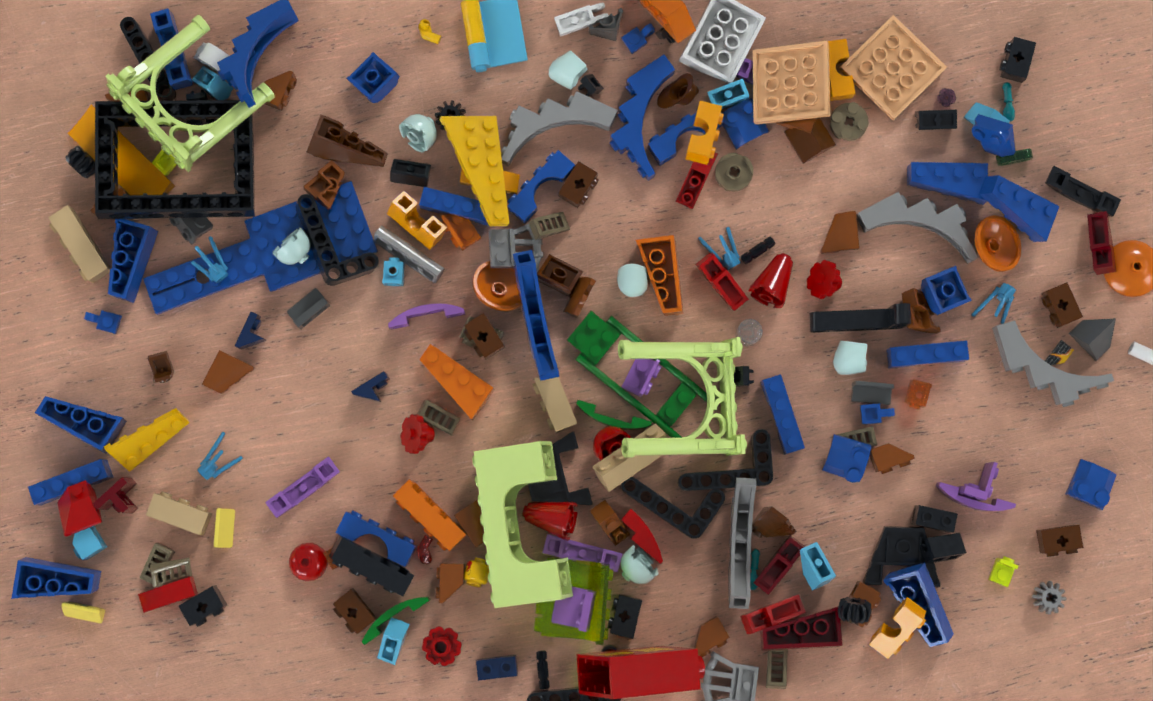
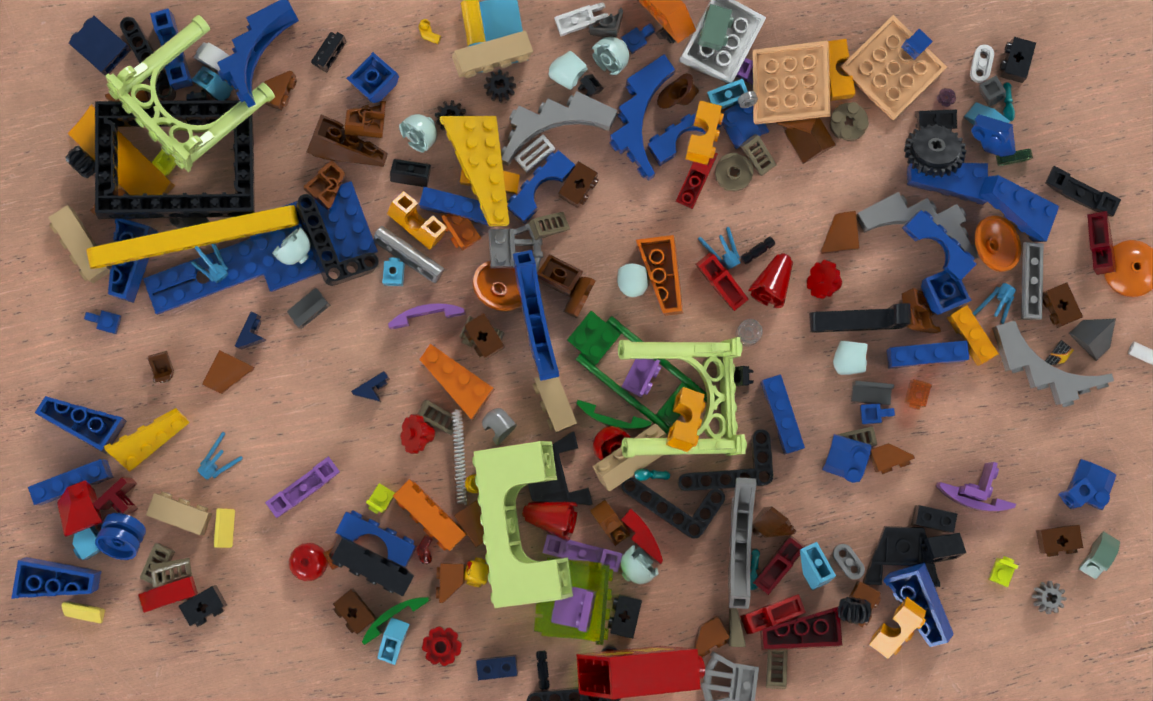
none -> dark blue brick [68,16,132,76]
none -> yellow beam [86,205,299,269]
none -> blue wheel [95,513,146,560]
none -> black bracket [311,32,347,73]
none -> dark orange slope [345,101,386,138]
none -> neon yellow bracket [366,483,395,514]
none -> tan brick [452,30,533,78]
none -> white piece [452,409,468,506]
none -> yellow plate [465,474,479,494]
none -> light grey helmet [482,408,517,446]
none -> black gear [484,69,516,103]
none -> white tile [514,134,555,173]
none -> light aqua cylinder [592,36,629,75]
none -> teal piece [634,469,671,481]
none -> light orange arch [666,387,705,452]
none -> sand green brick [697,4,734,51]
none -> dark tan slope [728,608,746,647]
none -> light grey tile [738,91,758,108]
none -> dark tan slope [740,134,777,176]
none -> light grey plate [833,544,865,579]
none -> blue bracket [901,29,933,60]
none -> blue arch [902,210,977,282]
none -> black gear [904,124,967,178]
none -> light orange arch [946,305,999,366]
none -> white plate [970,45,994,83]
none -> dark grey brick [979,75,1006,107]
none -> light grey brick [1021,242,1044,320]
none -> blue bracket [1058,477,1097,509]
none -> sand green brick [1079,531,1120,580]

